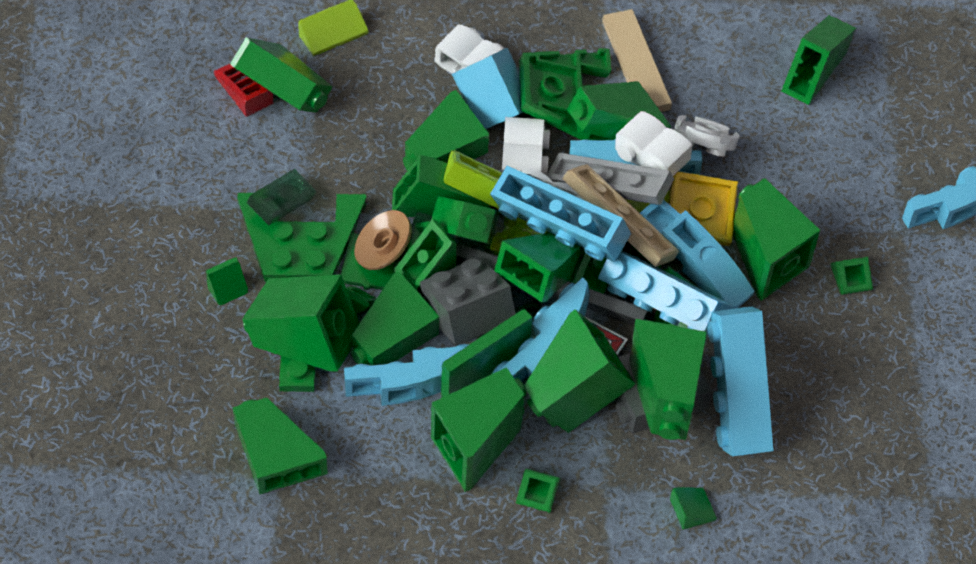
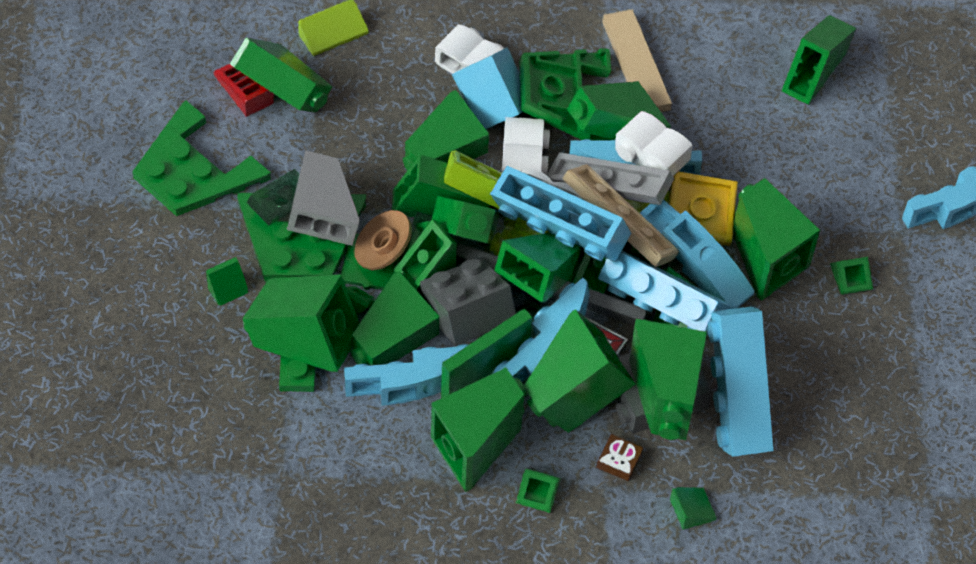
green slope [233,397,328,495] -> none
white plate [674,115,740,157] -> none
none -> green wing [132,100,271,216]
none -> light grey slope [287,150,359,246]
none -> tile [596,434,643,481]

